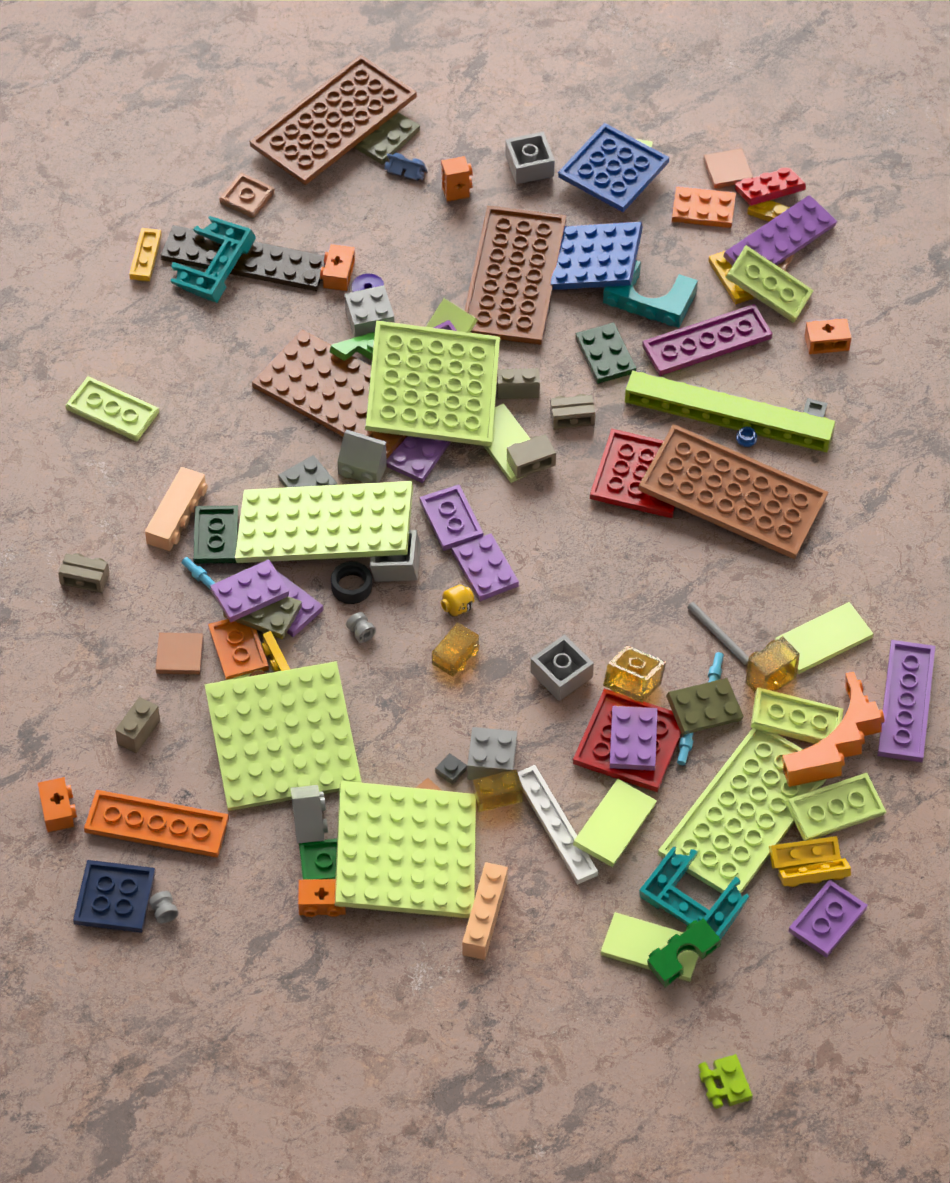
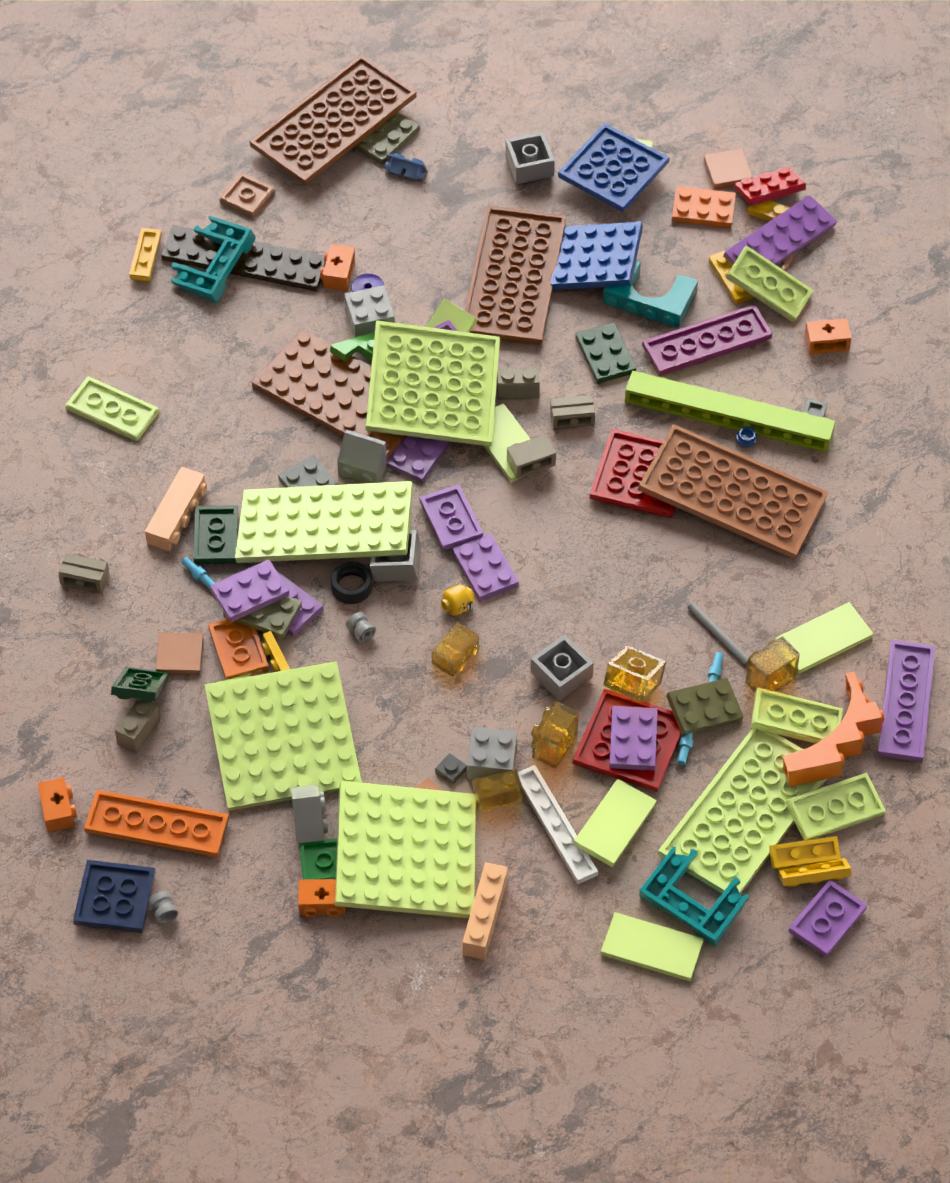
orange brick [441,156,473,202] -> none
green arch [647,918,721,987] -> none
lime plate [698,1054,753,1109] -> none
none -> dark green plate [111,666,169,703]
none -> clear yellow brick [531,701,579,769]

